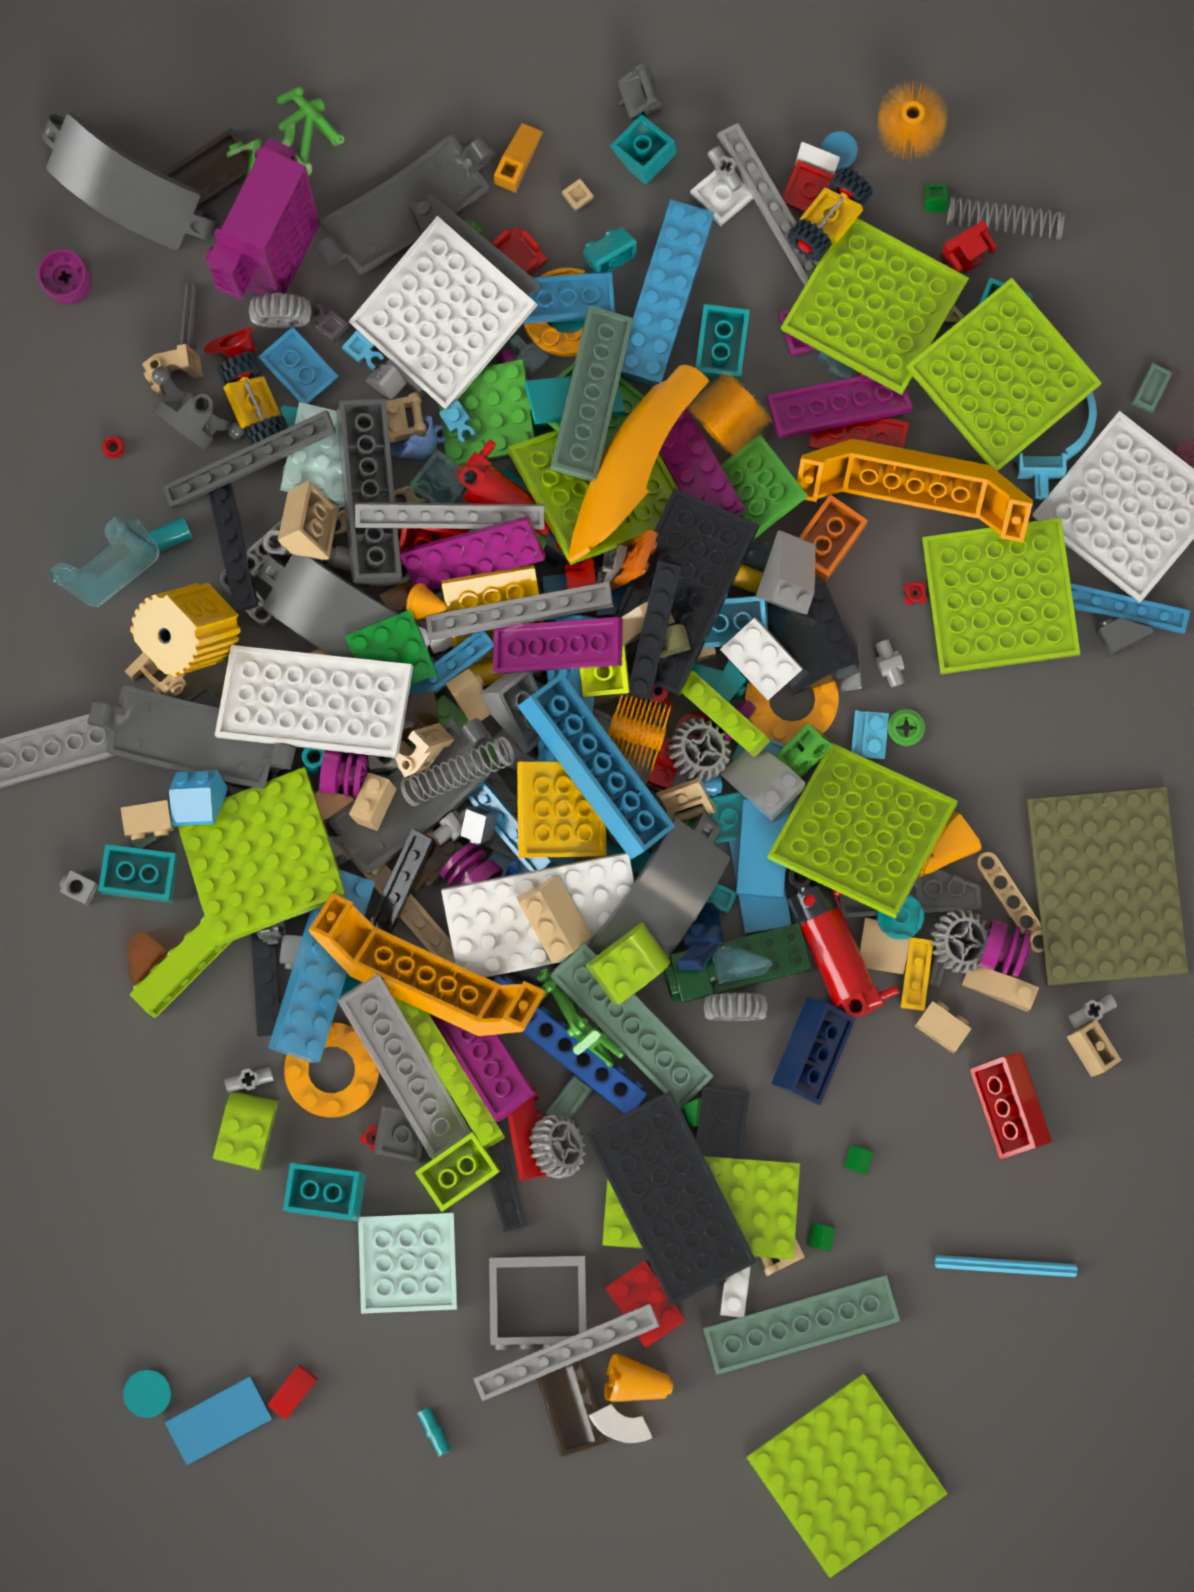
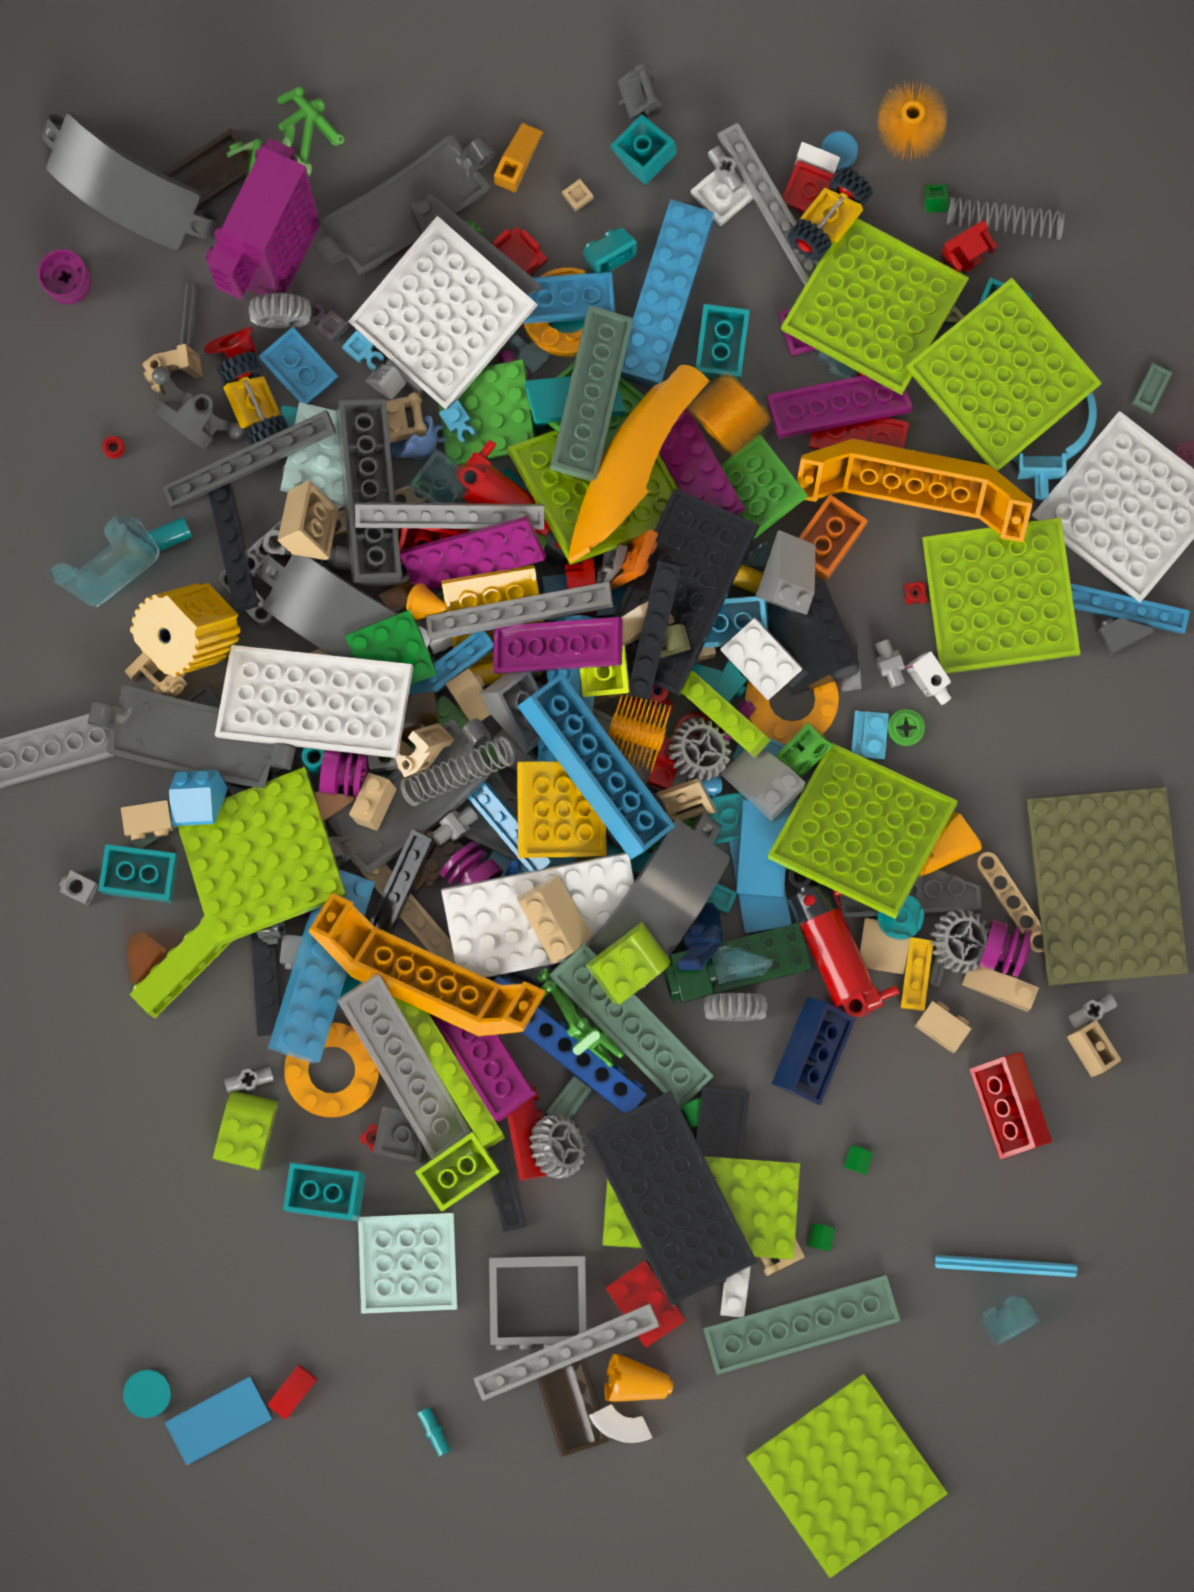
brick [461,805,498,845] -> none
none -> white torso [904,651,953,705]
none -> clear light blue slope [980,1295,1040,1345]

